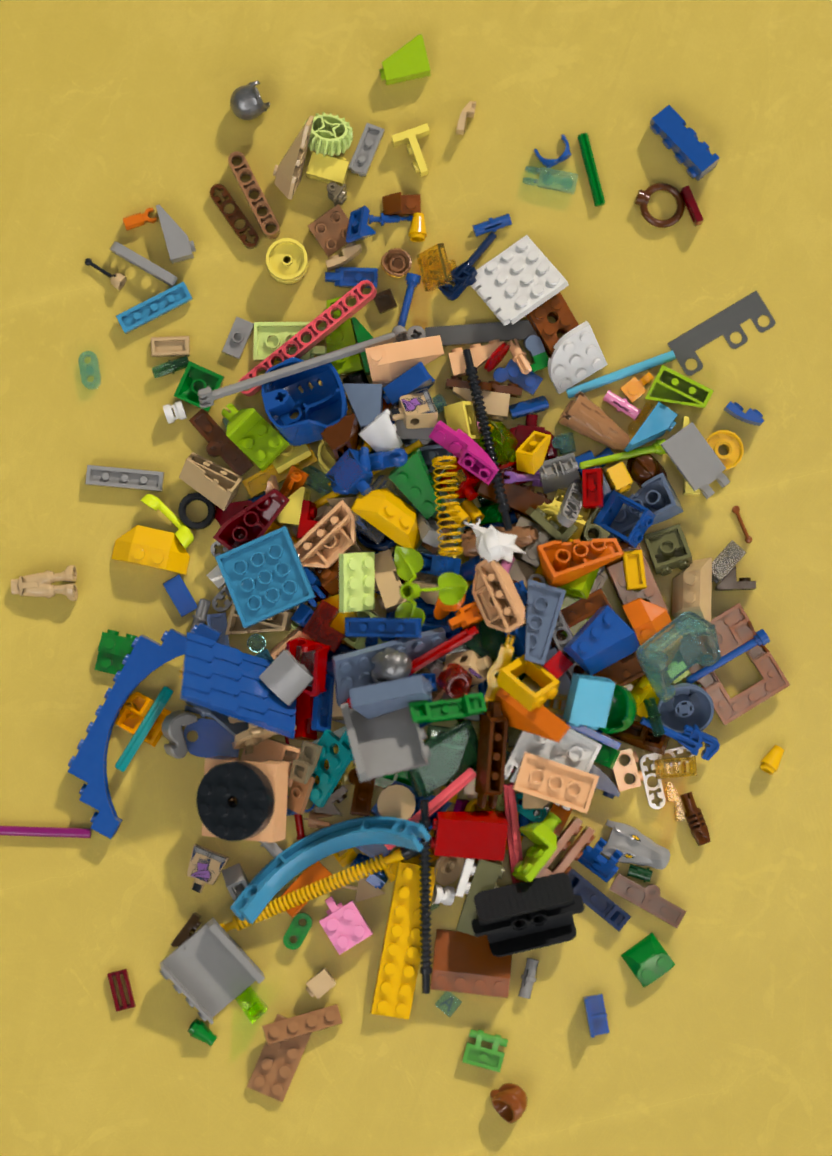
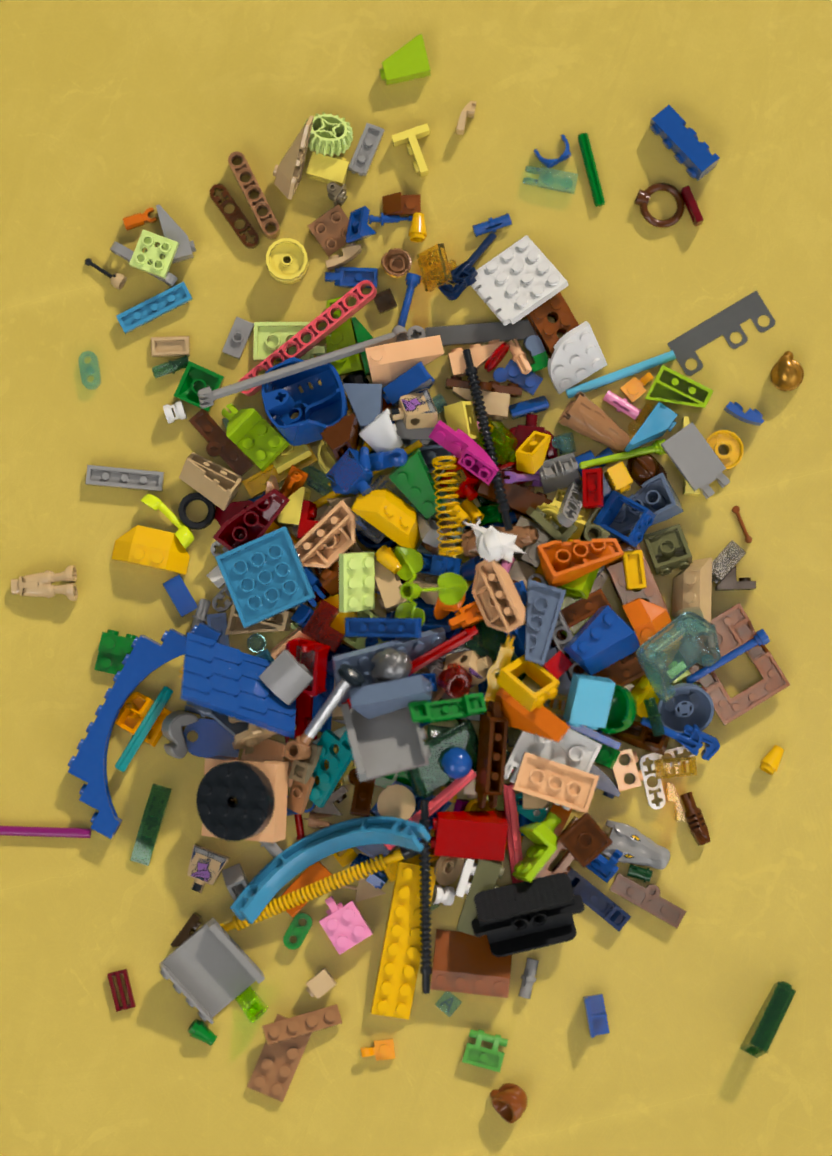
flat silver hair [230,81,270,120] -> none
green slope [621,933,675,987] -> none
none -> yellowish green plate [129,229,179,279]
none -> clear green slope [130,783,172,866]
none -> piece [284,664,365,760]
none -> light orange plate [361,1038,395,1061]
none -> yellow cone [375,545,402,574]
none -> blue hair [441,747,472,779]
none -> reddish brown plate [558,812,613,868]
none -> clear green slope [740,981,796,1058]
none -> pearl gold piece [770,351,804,391]

